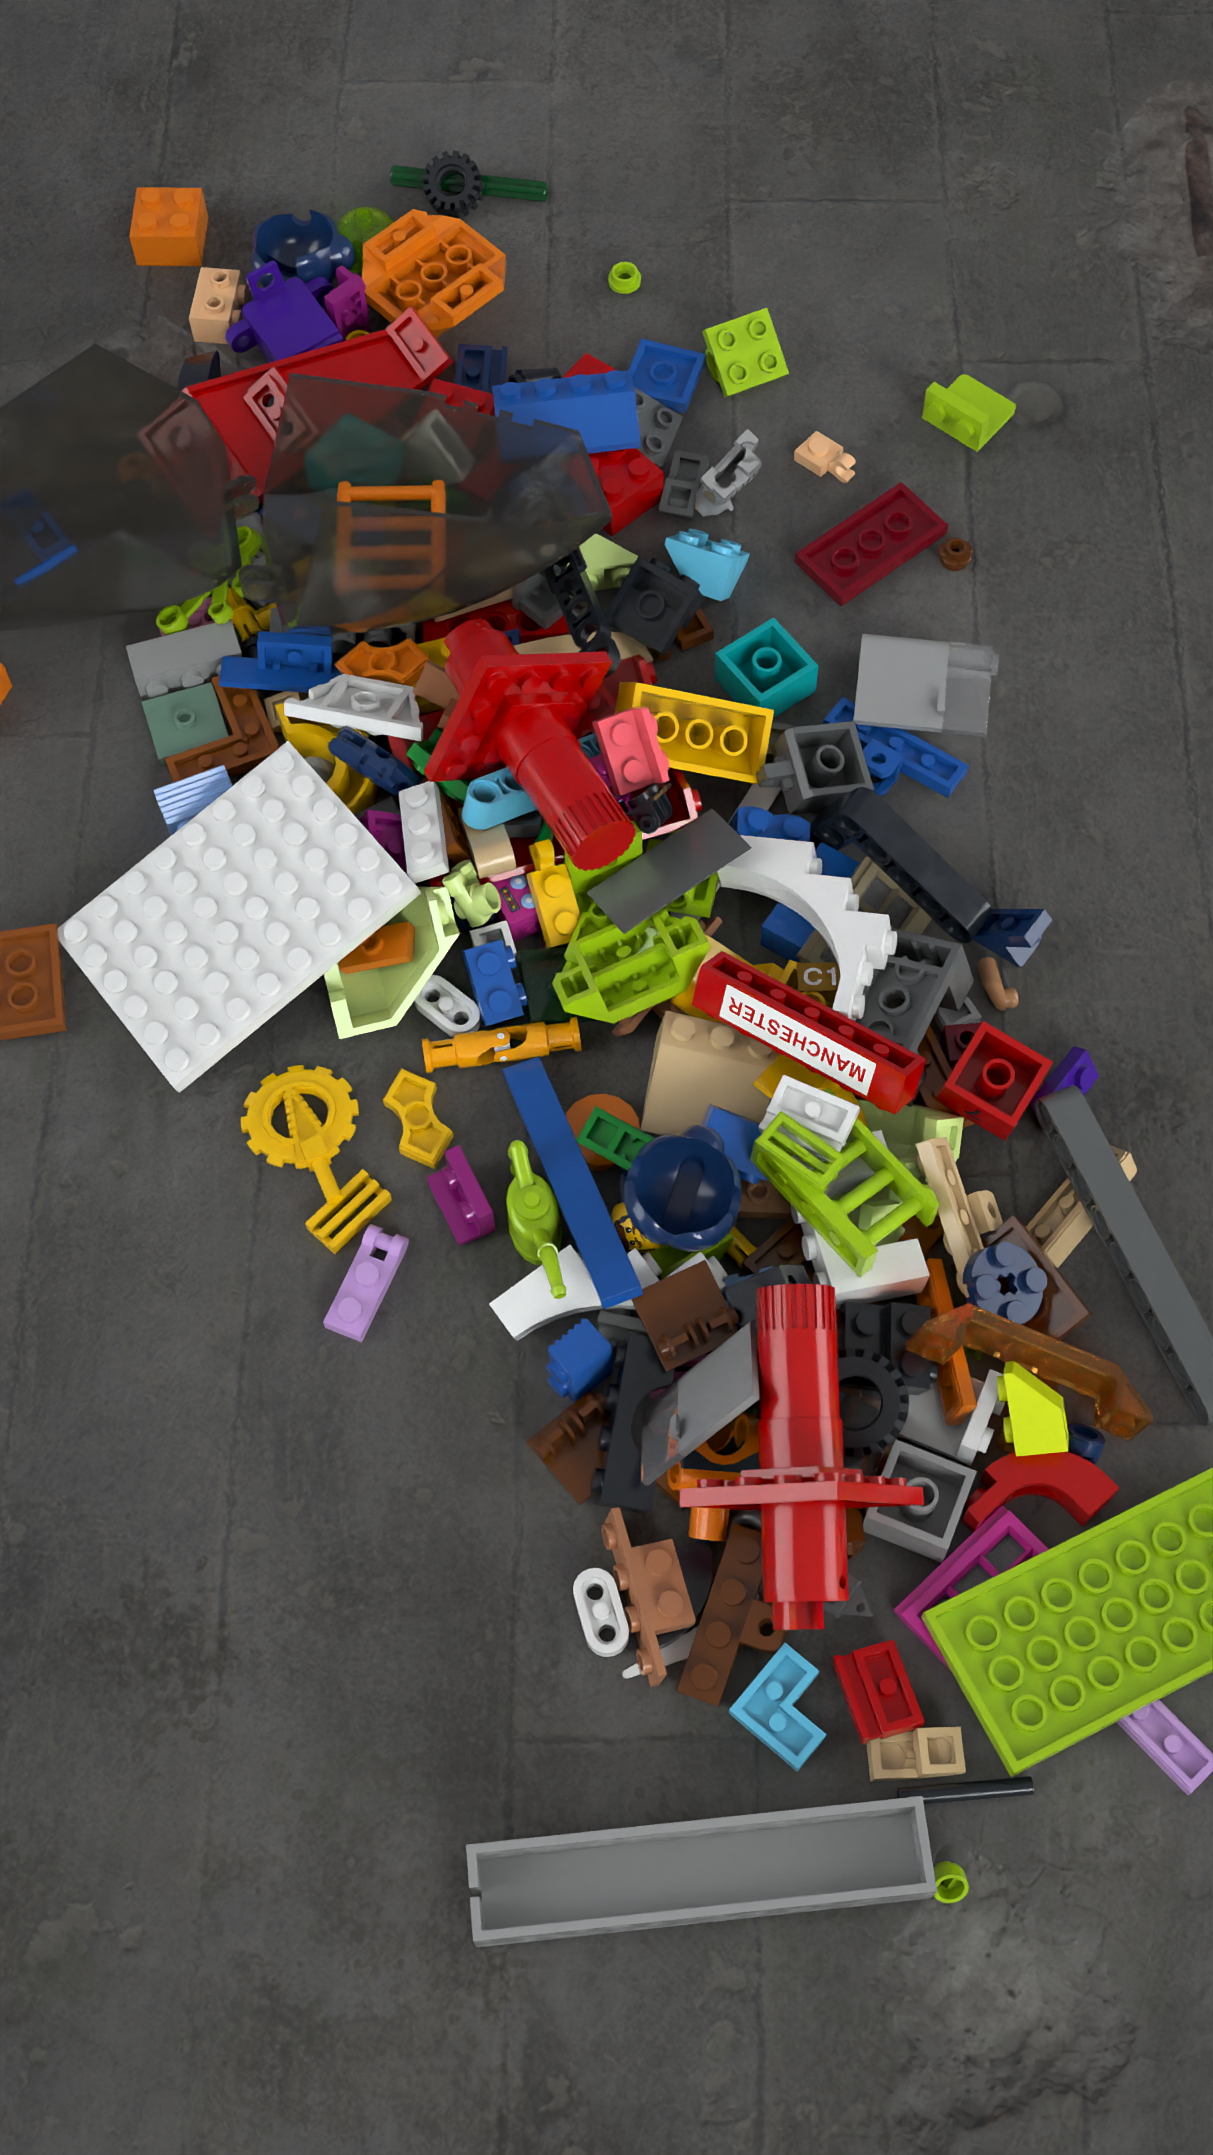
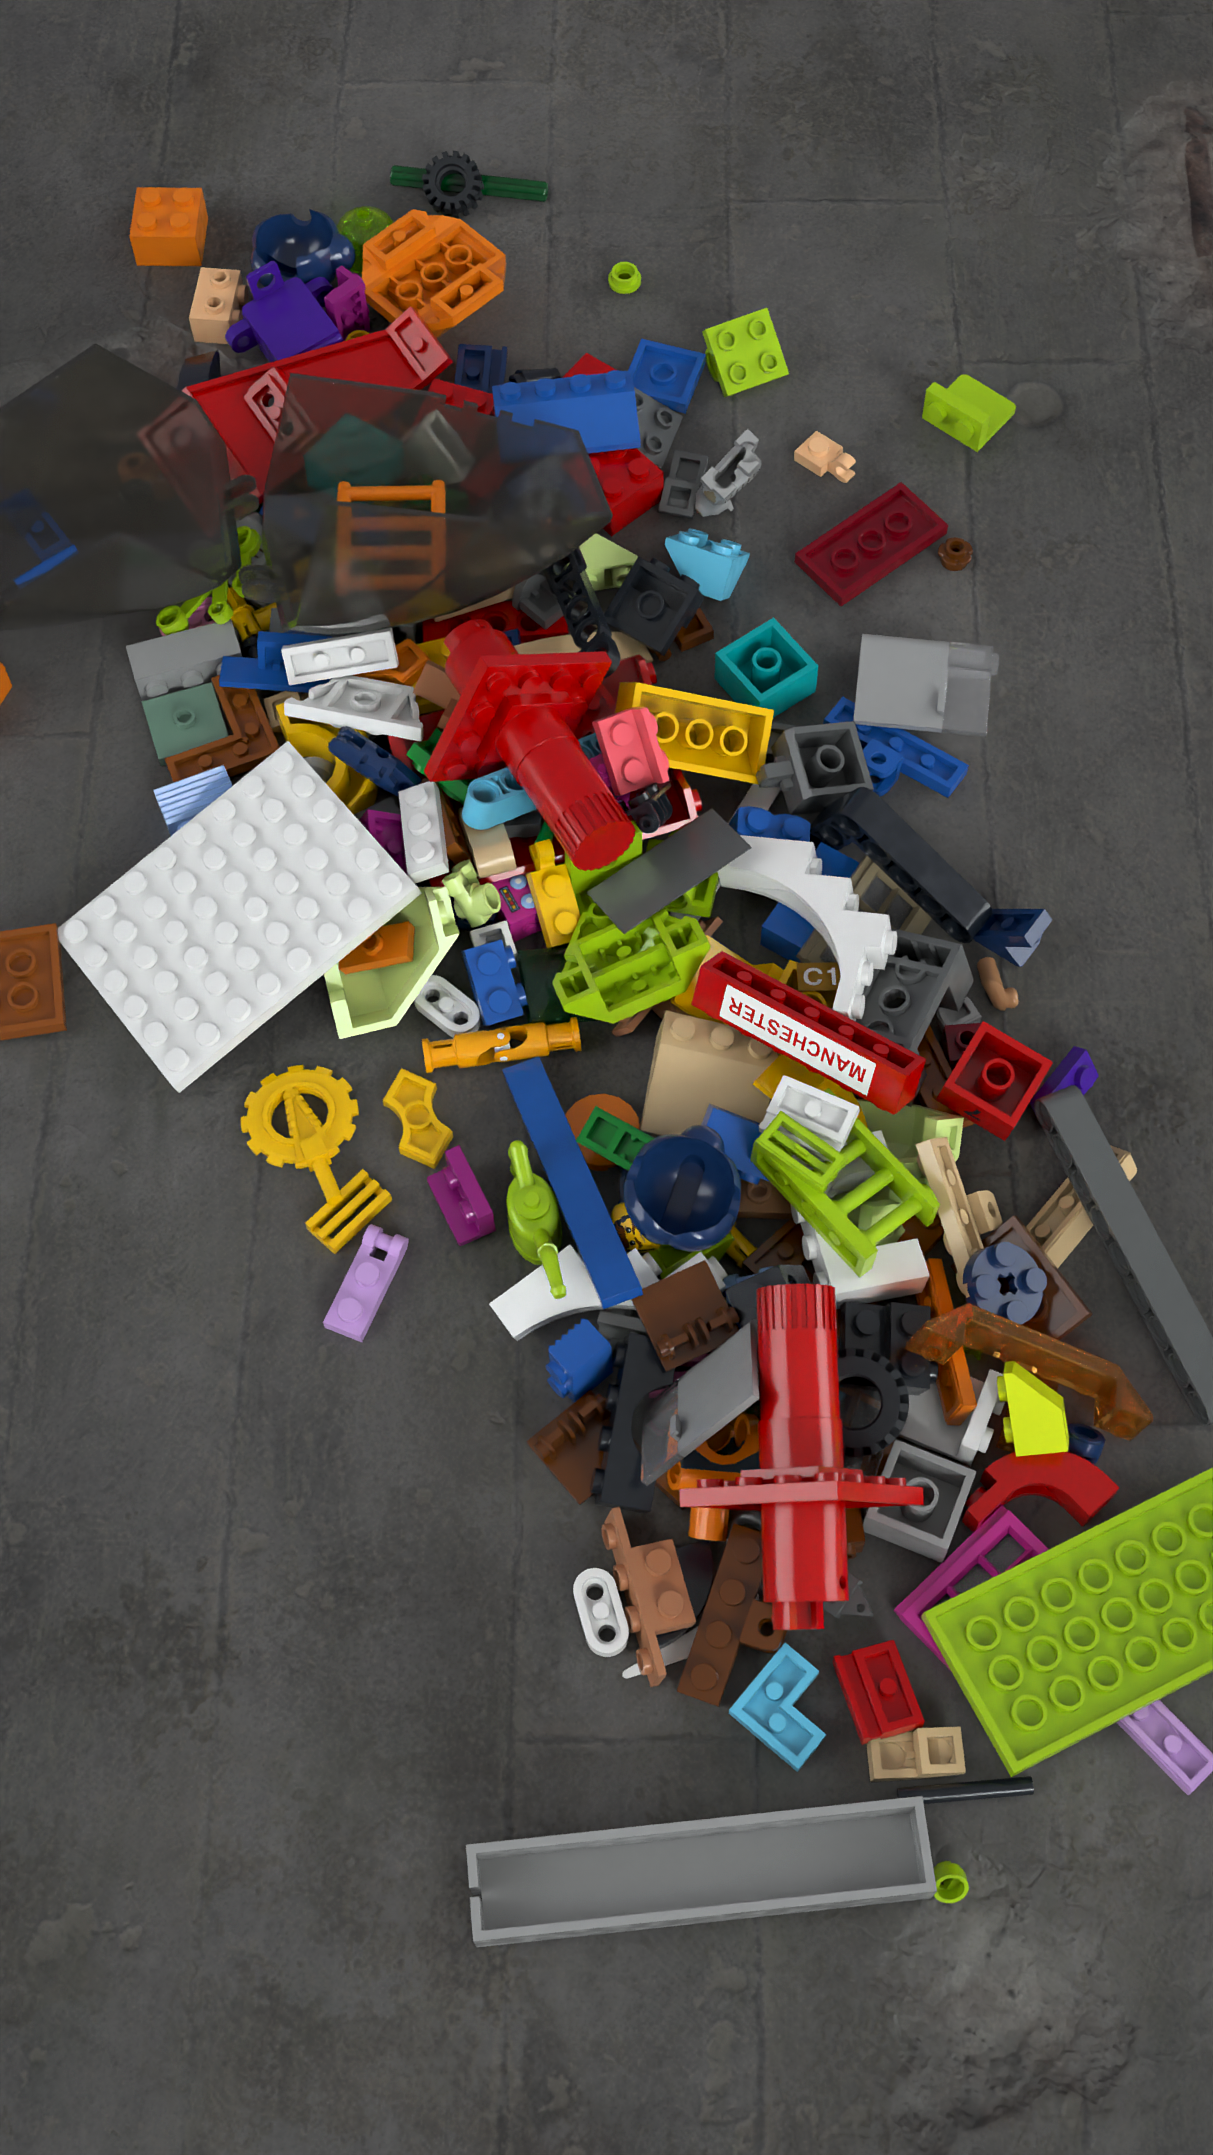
none -> white plate [281,628,399,685]

